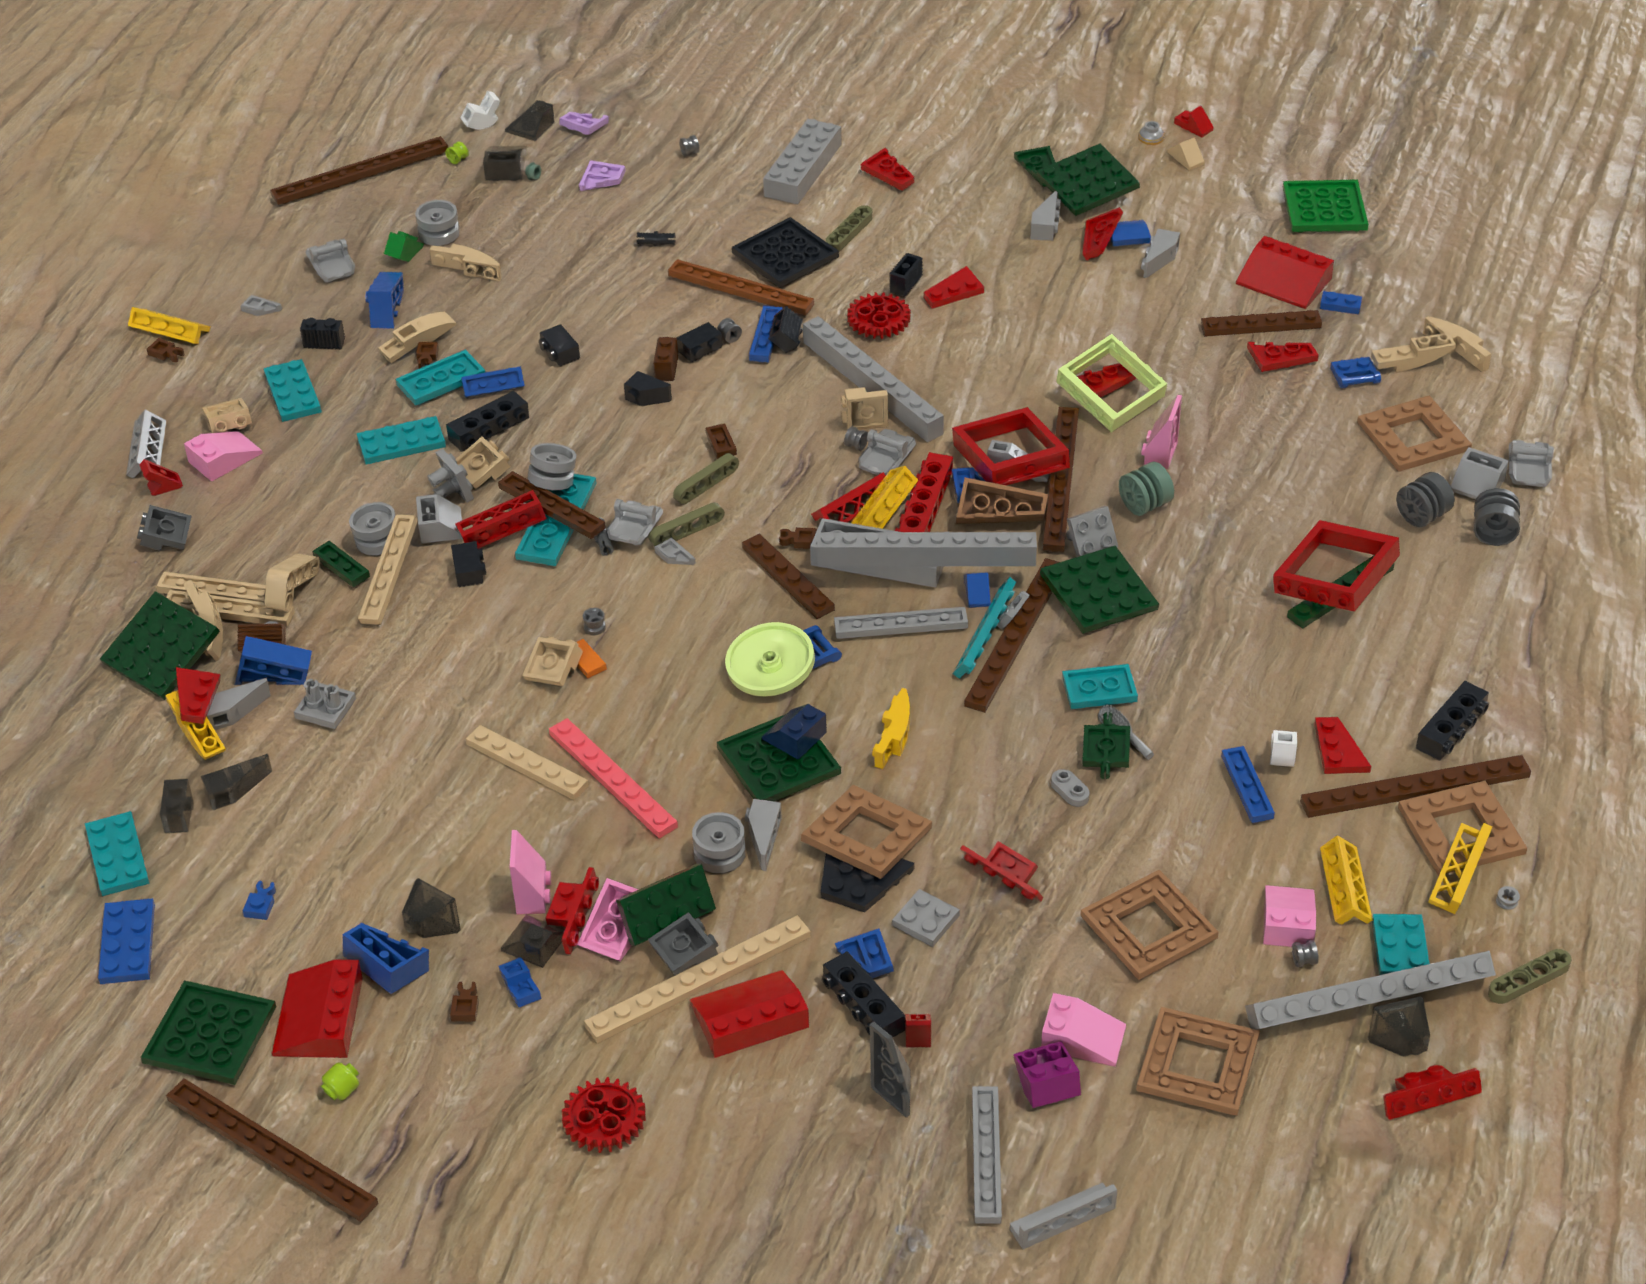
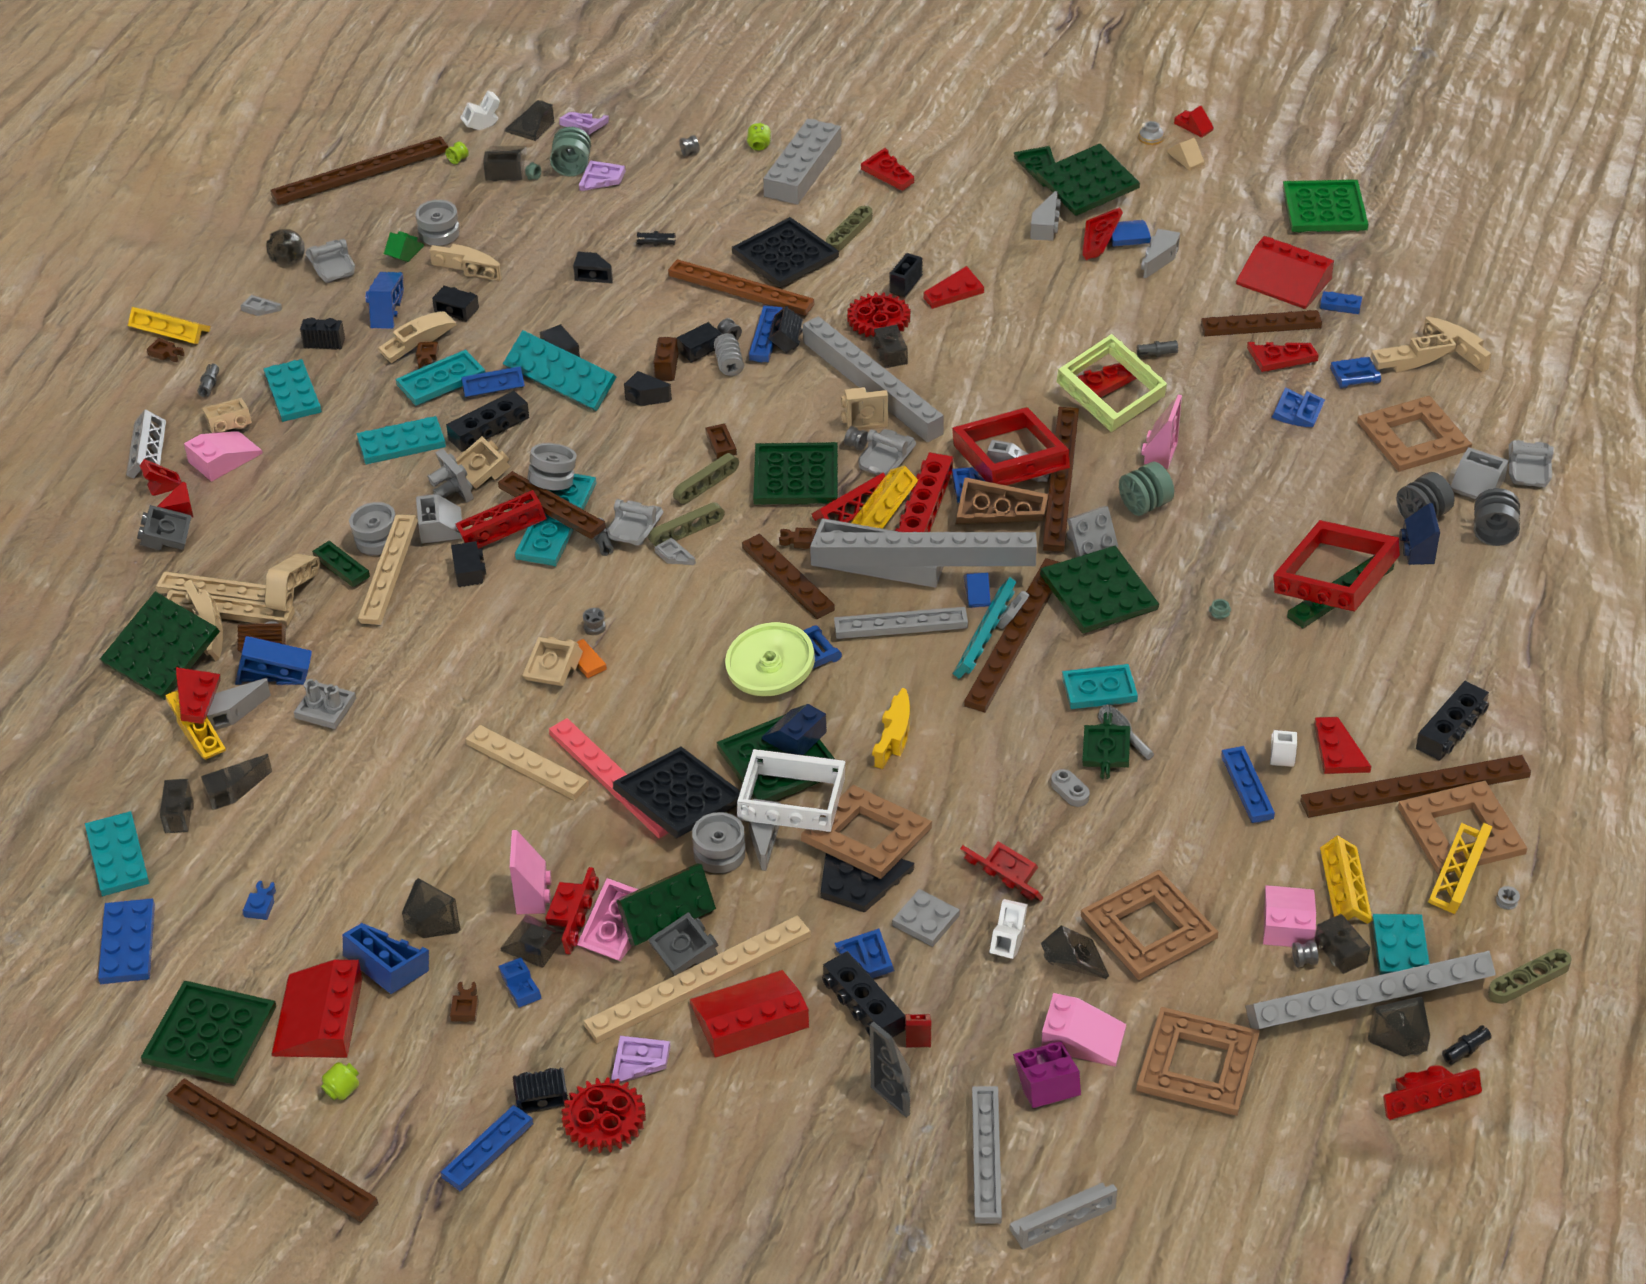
none -> red slope [157,482,194,518]
none -> dark grey pin [197,363,219,397]
none -> clear smoke cylinder [266,229,305,268]
none -> black brick [432,285,479,322]
none -> blue plate [441,1105,533,1192]
none -> teal plate [503,330,617,411]
none -> black brick [512,1067,568,1113]
none -> sand green wheel [550,127,591,177]
none -> black slope [573,252,613,283]
none -> lavender wing [611,1036,671,1083]
none -> black plate [613,746,740,839]
none -> light grey piece [714,333,744,376]
none -> white window [737,749,845,832]
none -> lime head [747,123,771,151]
none -> dark green plate [753,442,838,505]
none -> clear smoke brick [871,325,908,368]
none -> white brick [989,899,1028,959]
none -> clear smoke slope [1041,925,1109,979]
none -> dark grey pin [1136,340,1178,358]
none -> sand green plate [1209,599,1231,619]
none -> blue slope [1272,387,1325,427]
none -> clear smoke brick [1315,914,1370,974]
none -> dark blue slope [1399,503,1440,565]
none -> black pin [1442,1025,1492,1065]

